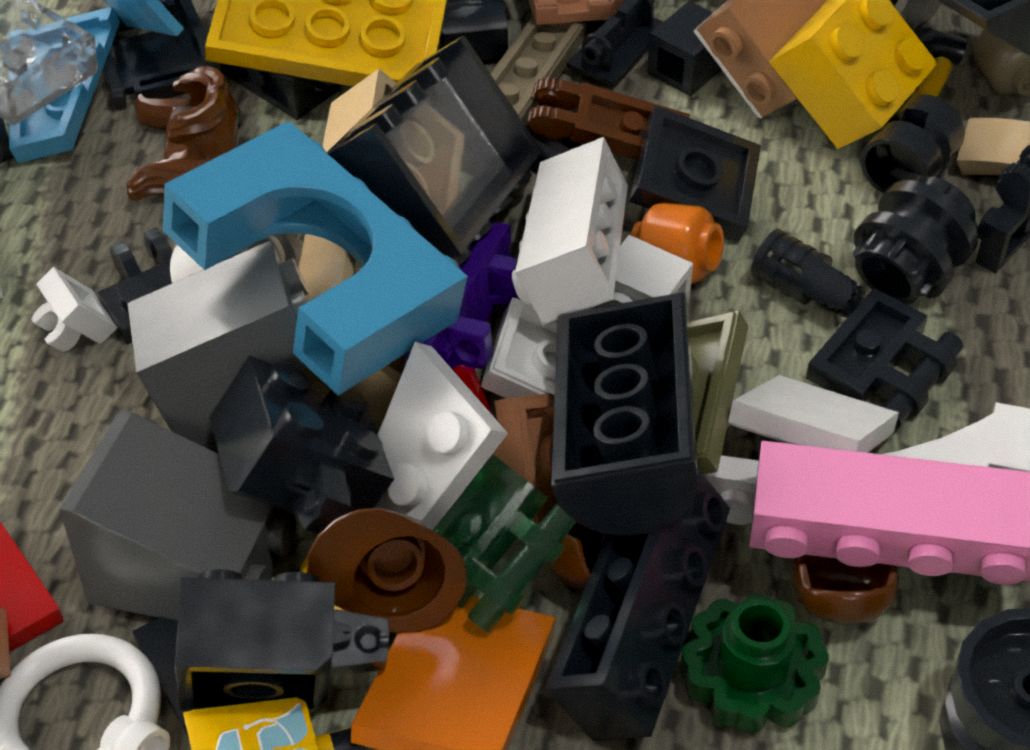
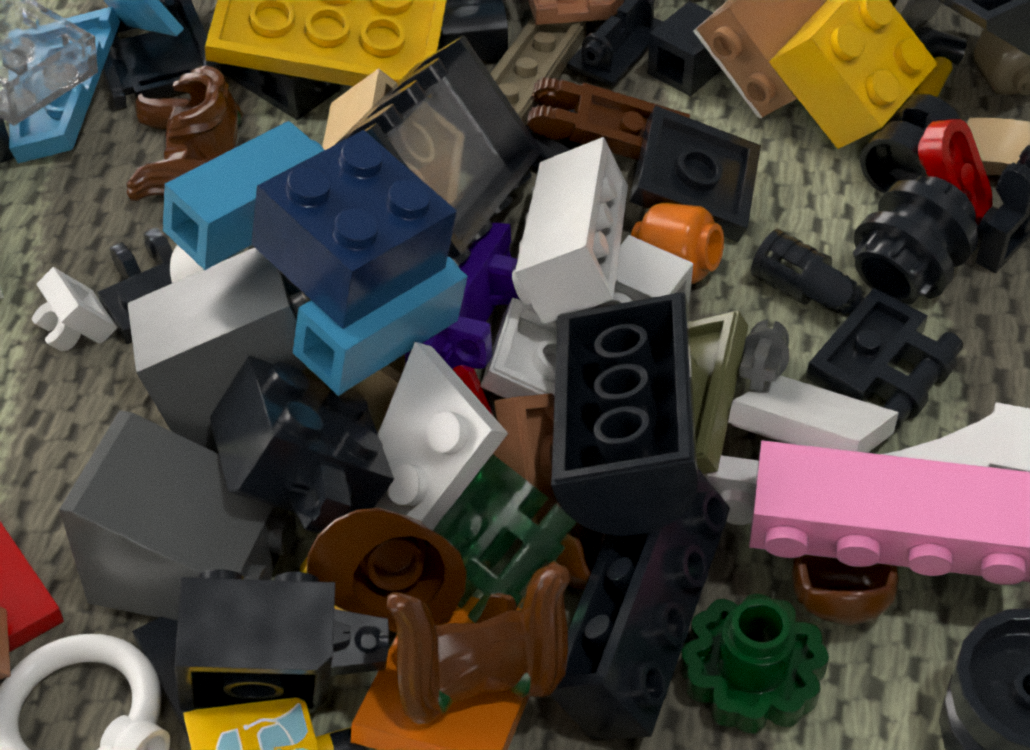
none -> dark blue brick [251,130,457,329]
none -> reddish brown hair [387,561,571,724]
none -> dark grey axle [739,320,790,391]
none -> red plate [918,119,993,230]

